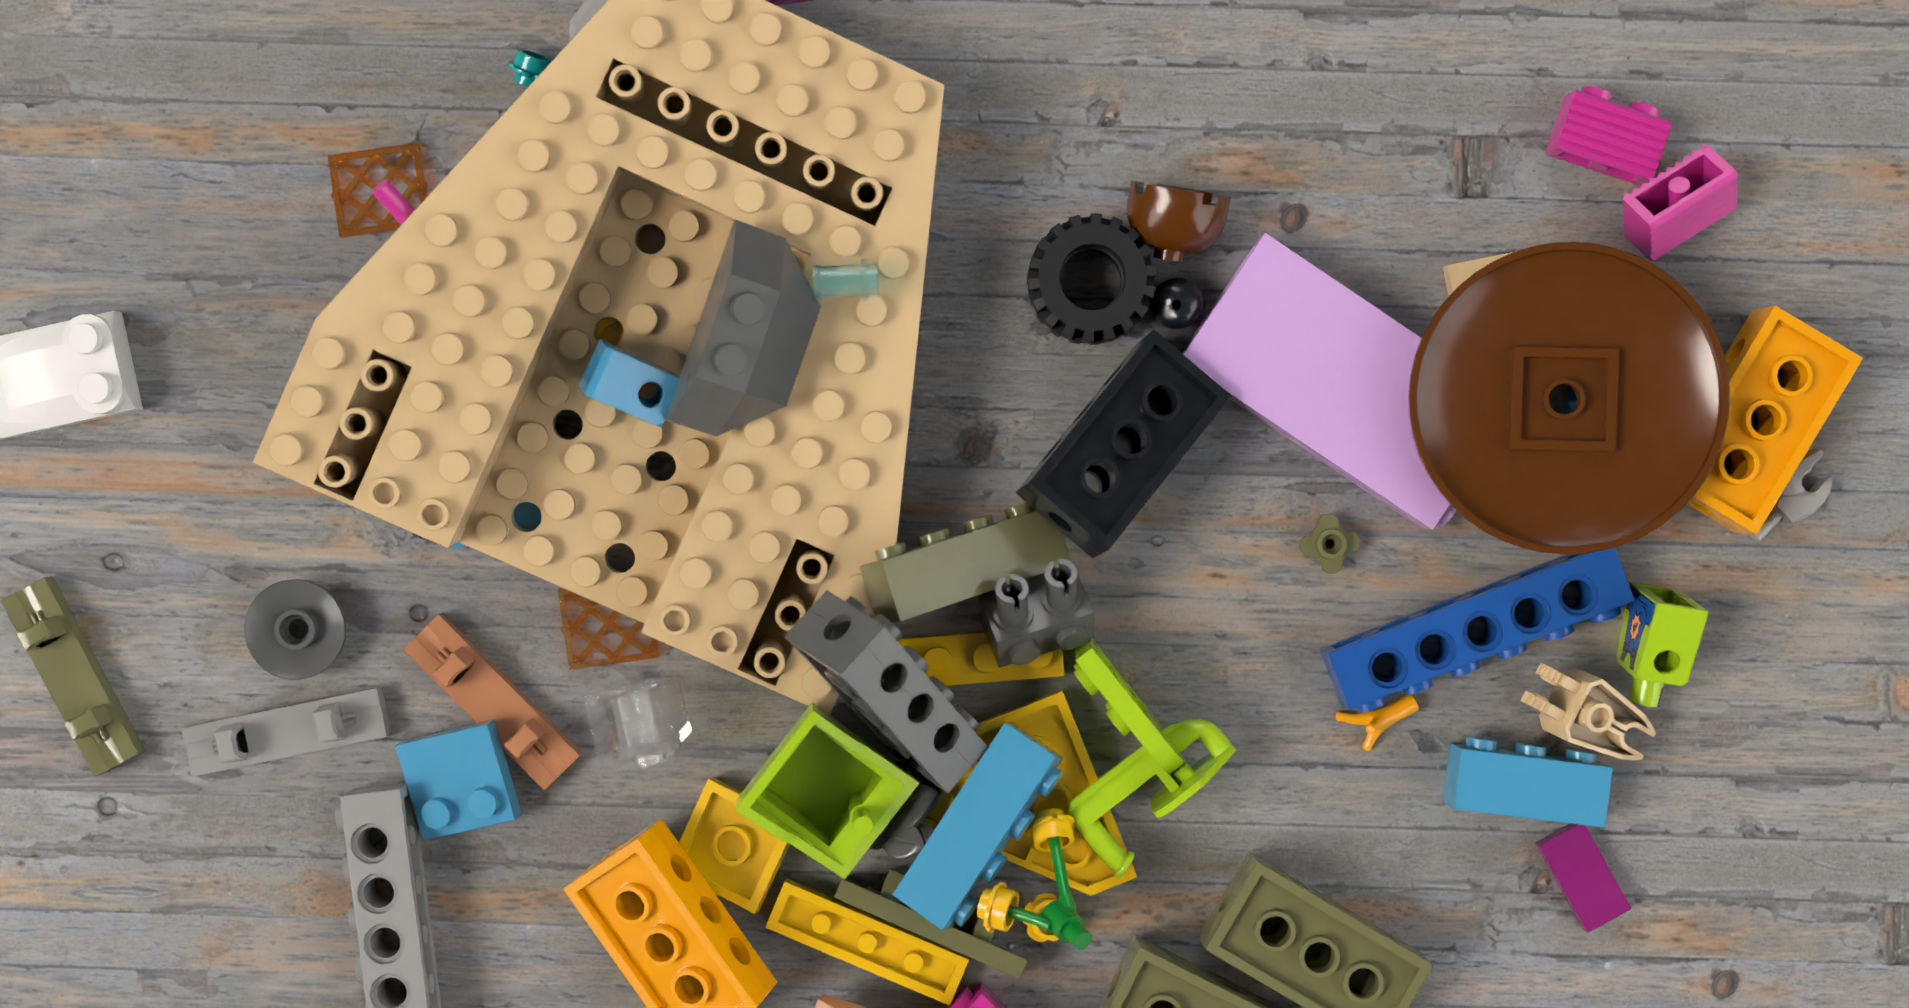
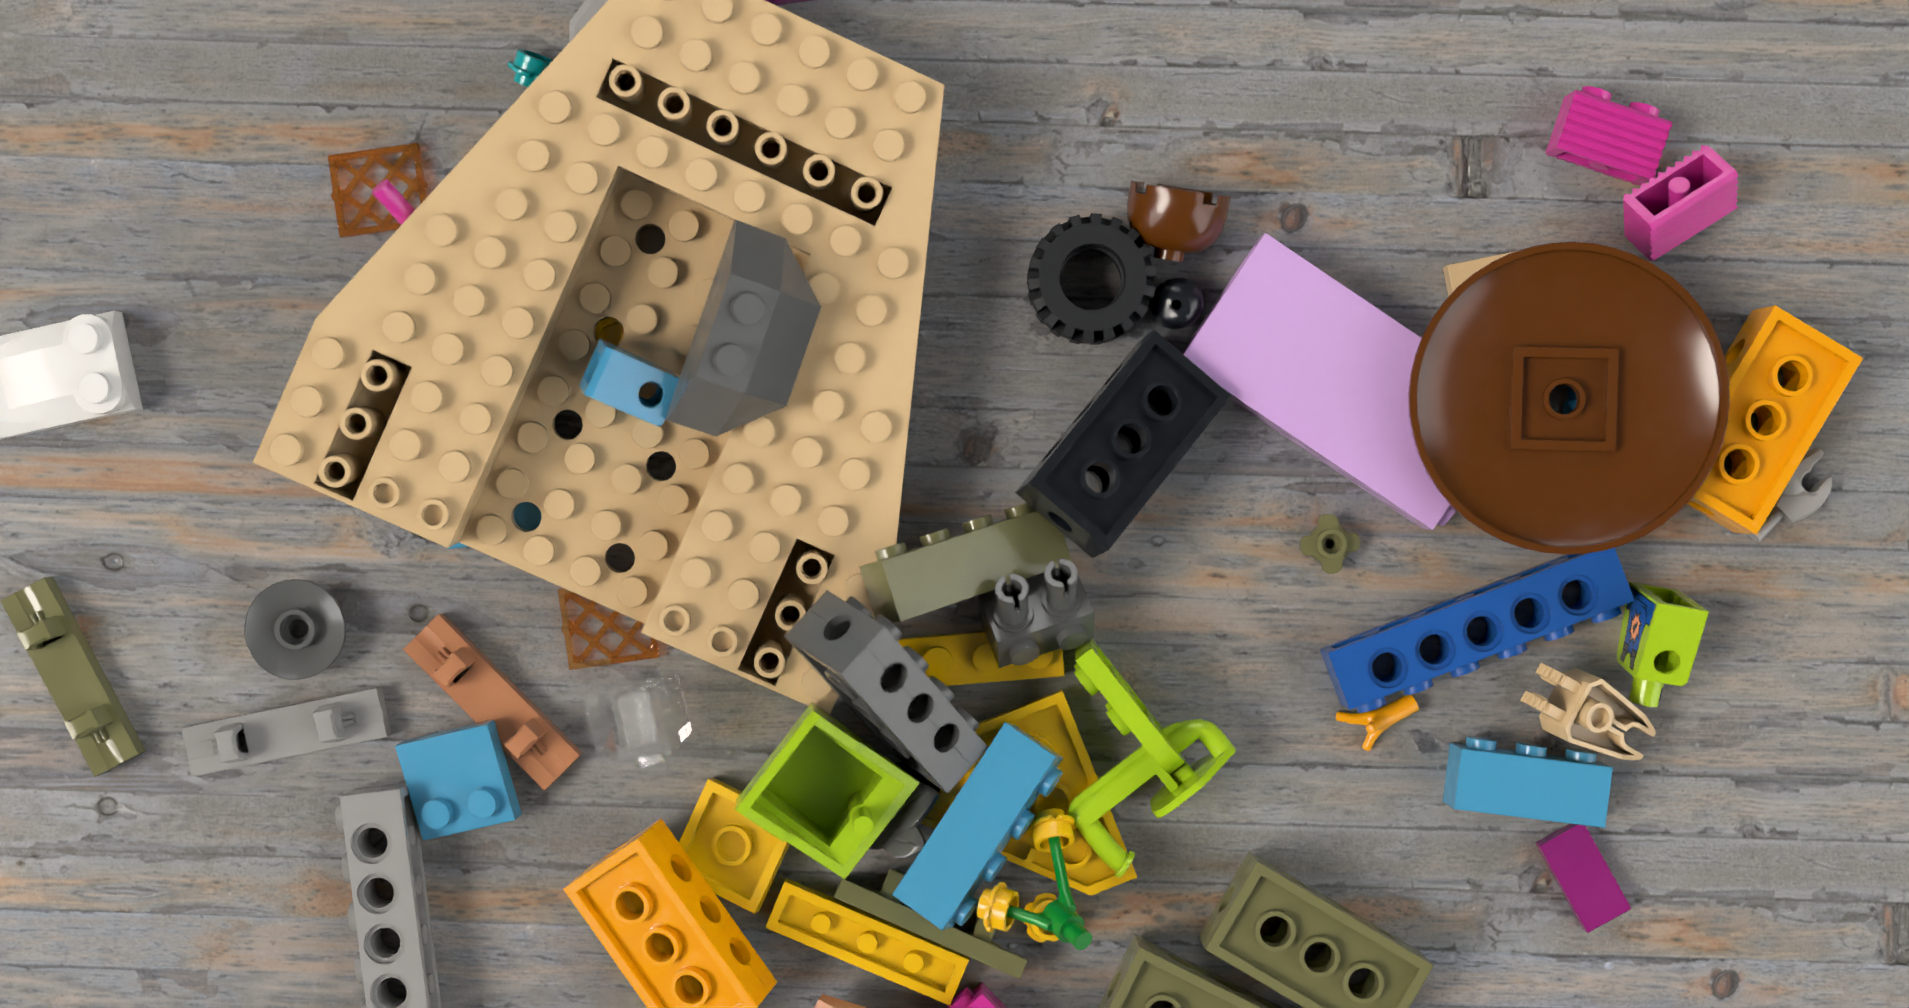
clear light blue pin [813,258,880,301] -> none

